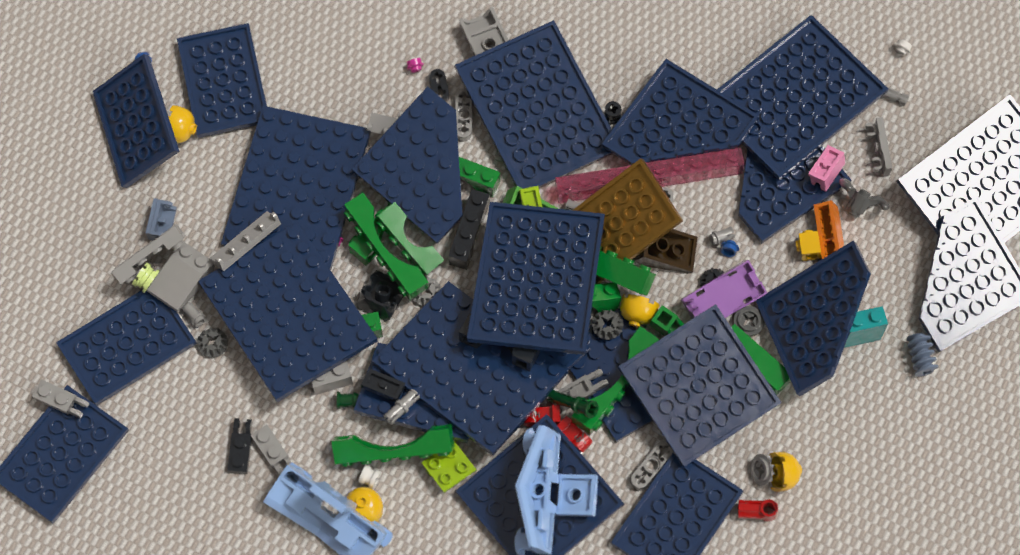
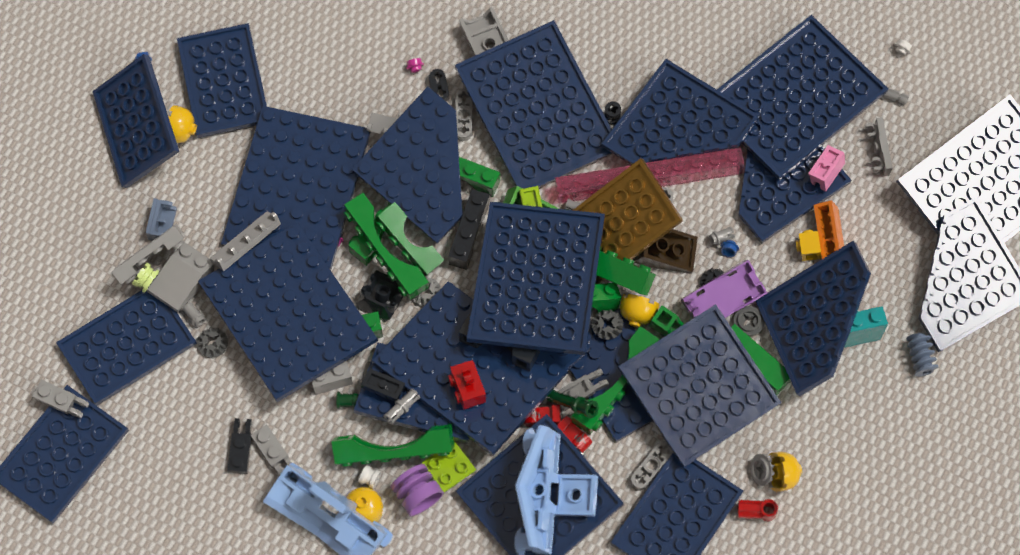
dark grey piece [839,178,890,217] -> none
none -> medium lavender wheel [390,464,444,516]
none -> red brick [448,360,486,410]

